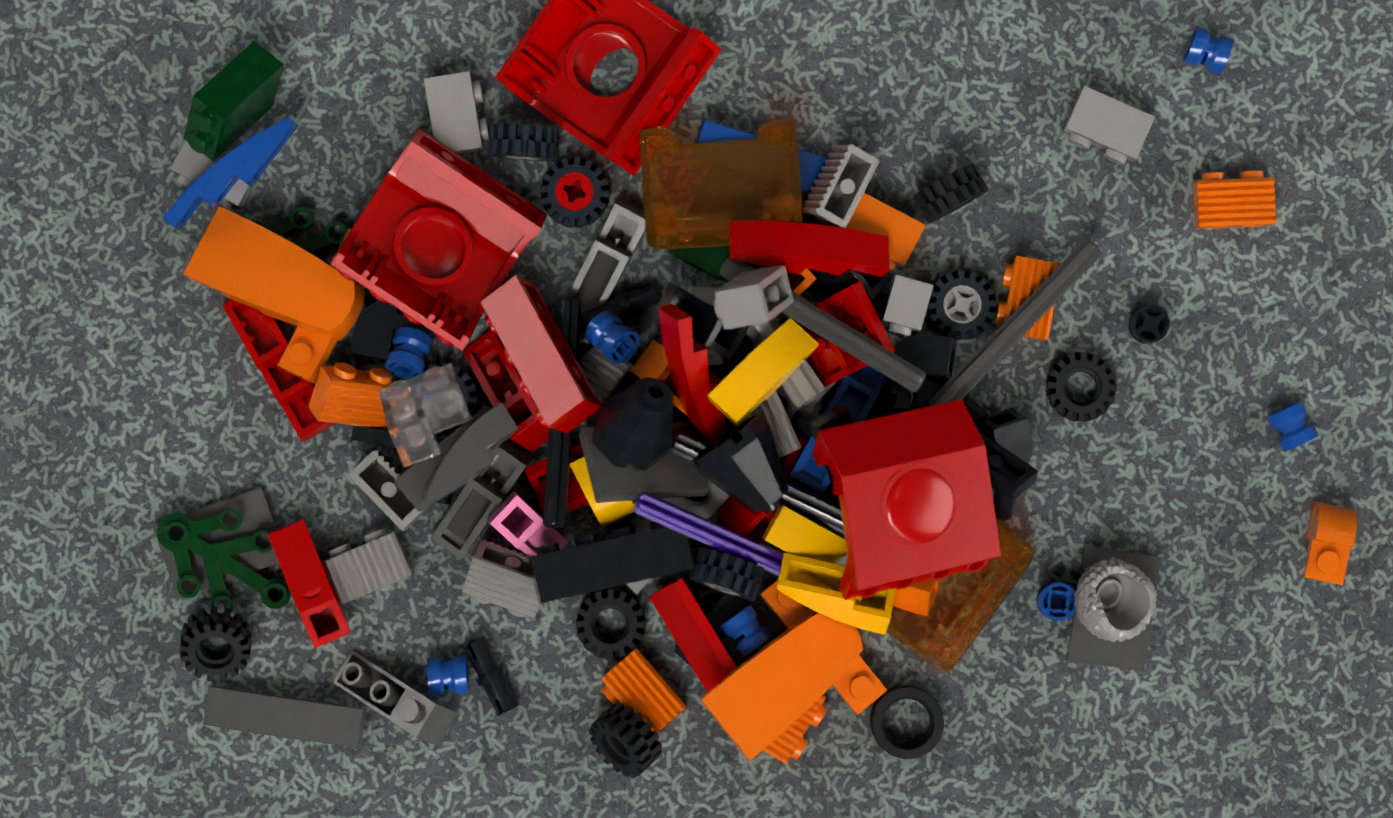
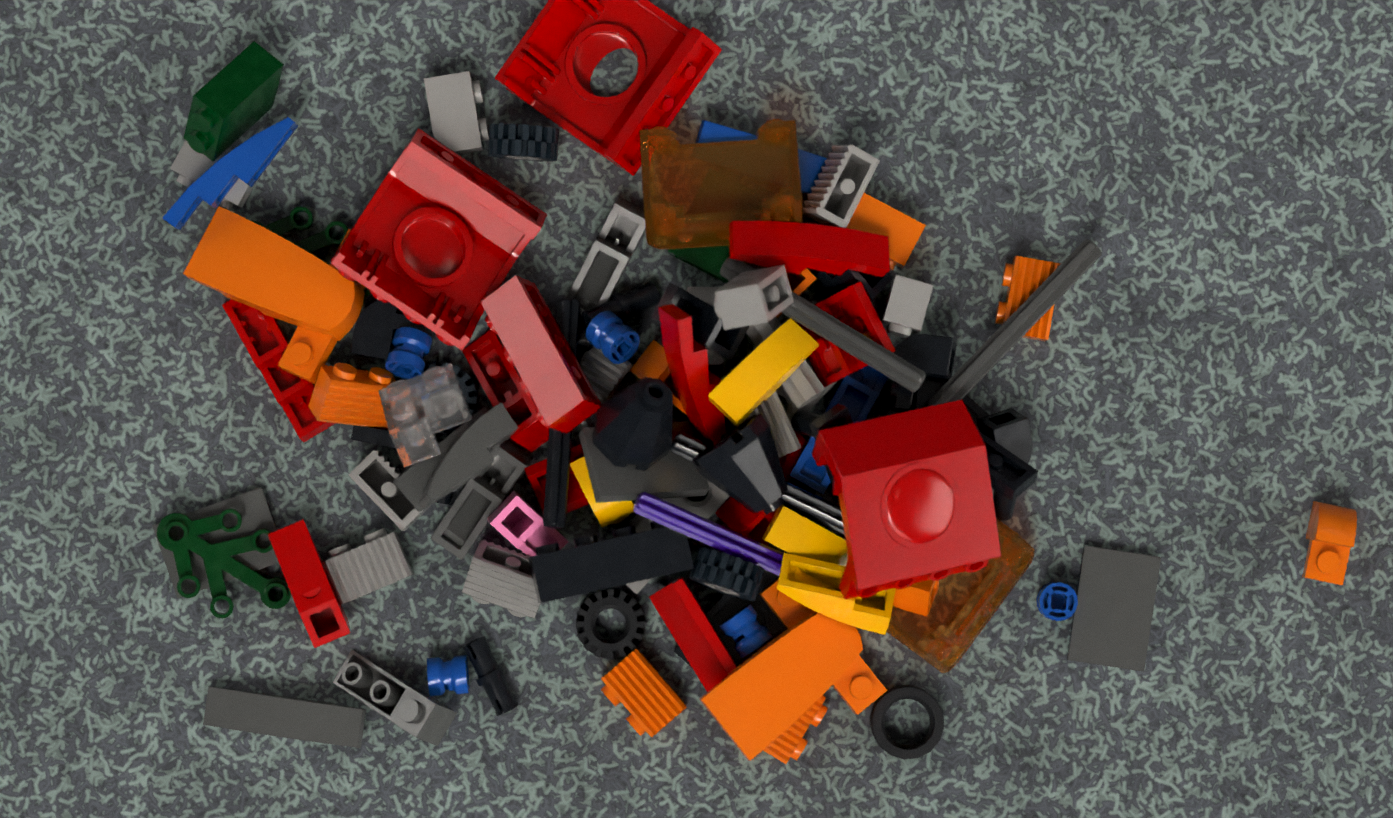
black tyre [180,607,252,682] -> none
black wheel [540,157,610,228] -> none
black tyre [589,703,662,778] -> none
black tyre [913,163,989,224] -> none
black wheel [926,270,997,341] -> none
black tyre [1045,352,1117,422] -> none
light grey brick [1062,86,1155,165] -> none
light grey hair [1074,557,1157,642] -> none
black wheel [1128,304,1170,344] -> none
blue wheel [1184,26,1234,75] -> none
orange brick [1192,171,1277,229] -> none
blue wheel [1266,401,1318,452] -> none

